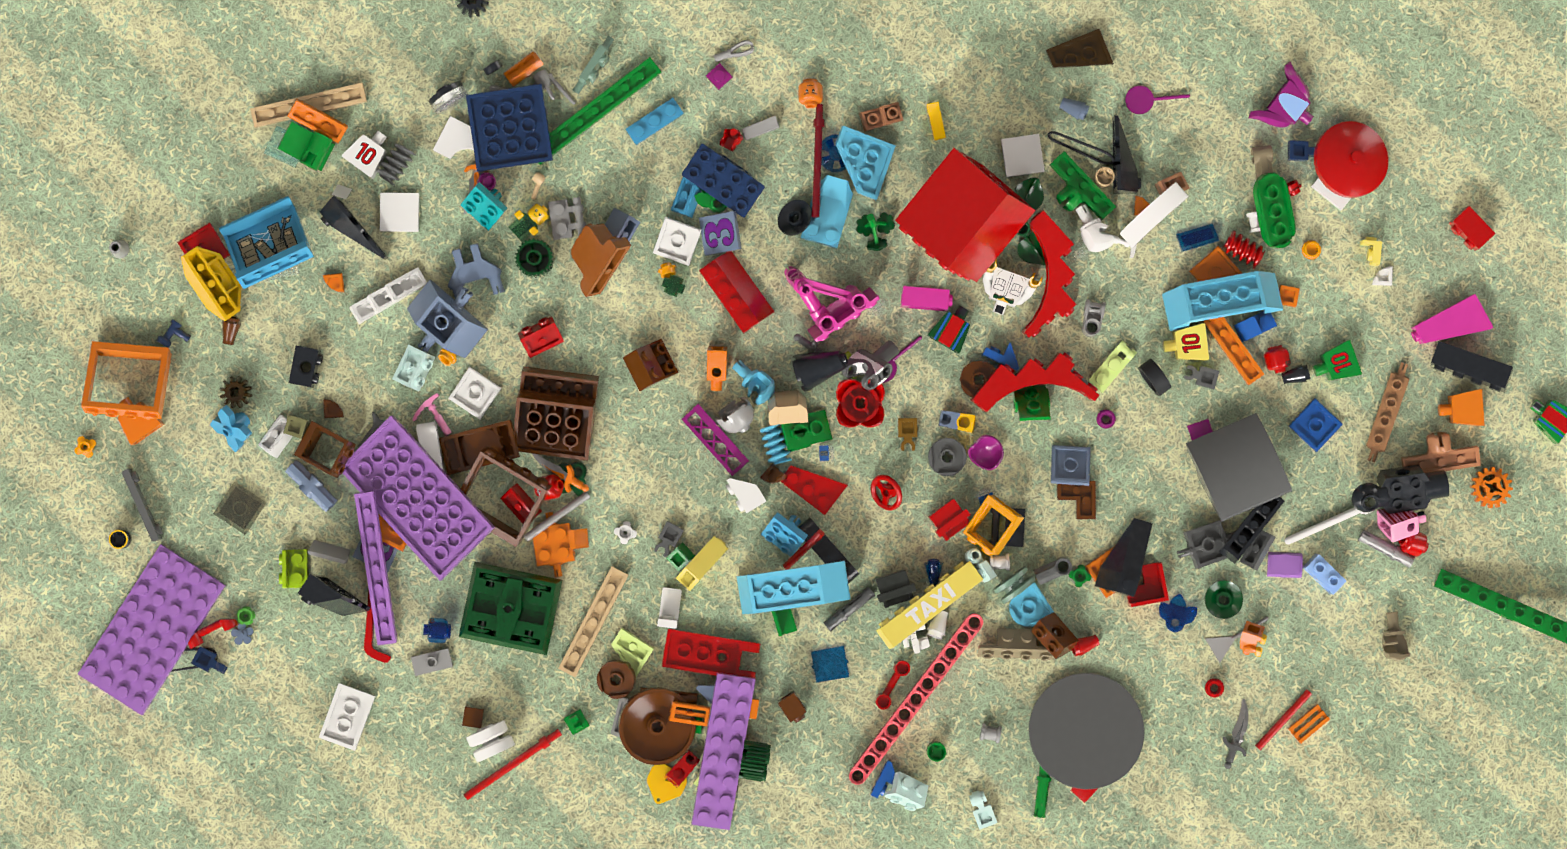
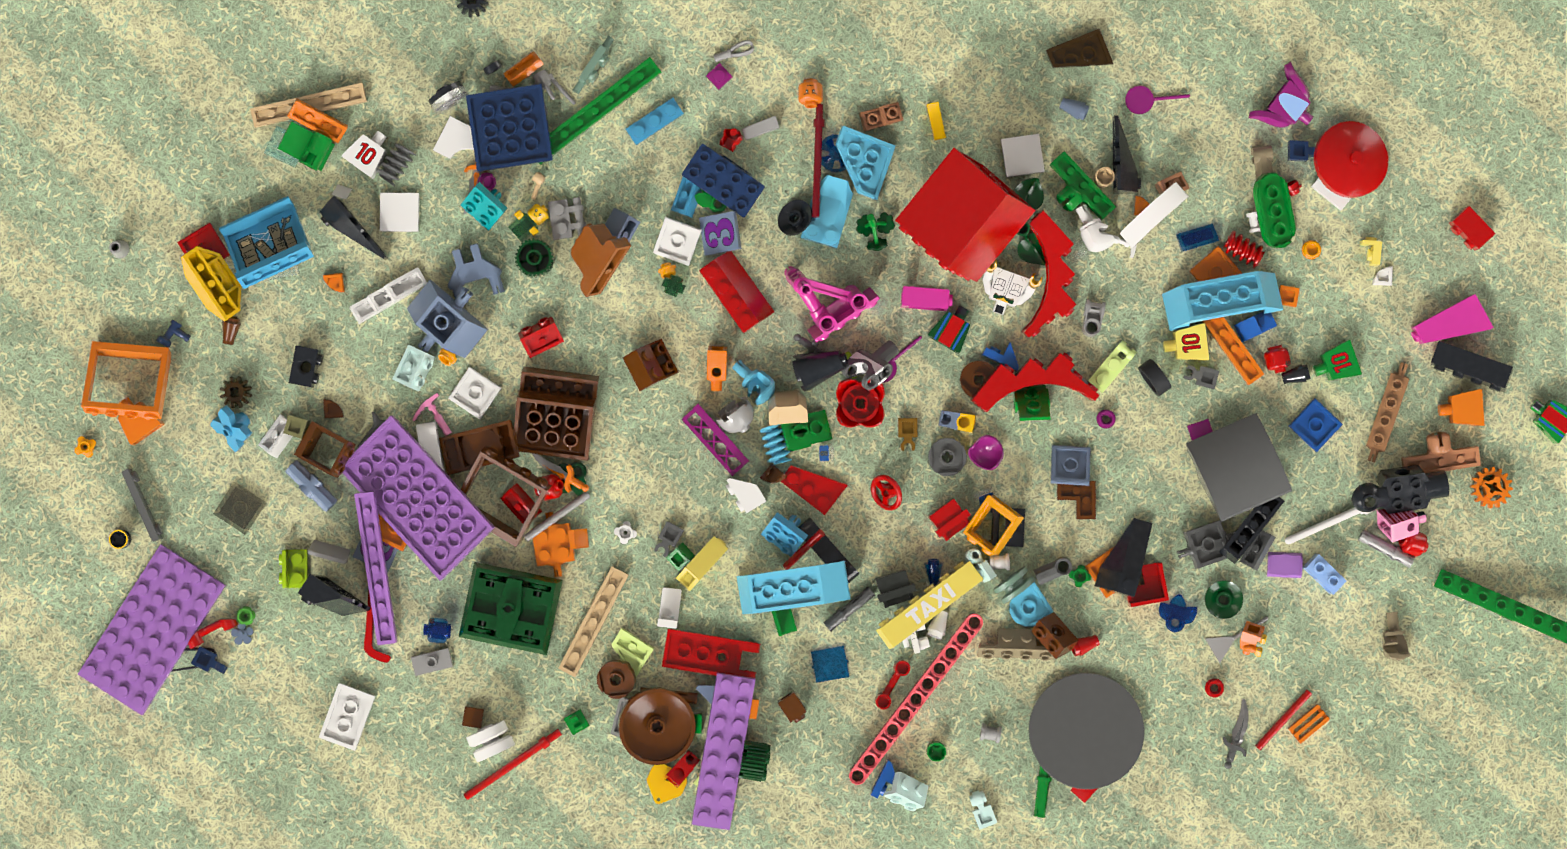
orange tile [669,701,710,727] -> none
black piece [1048,131,1114,165] -> none

